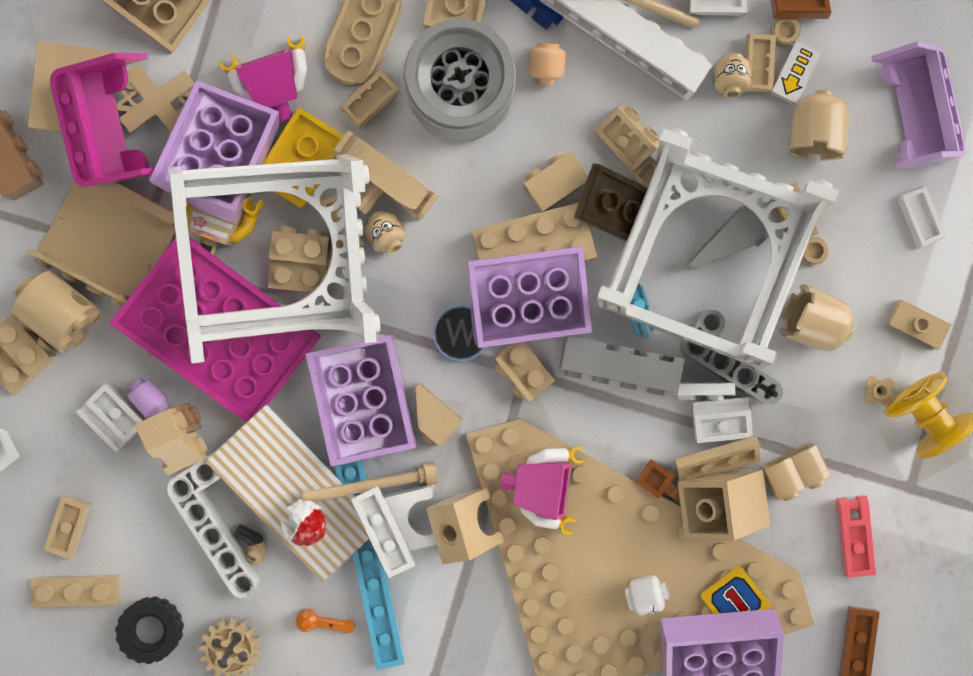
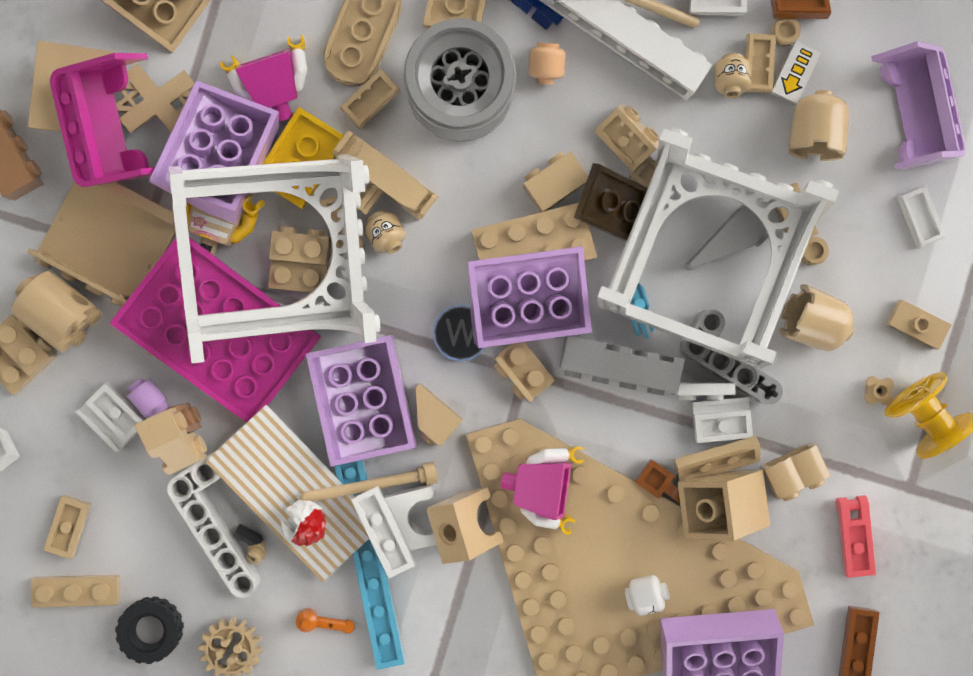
sticker [701,566,771,614] -> none

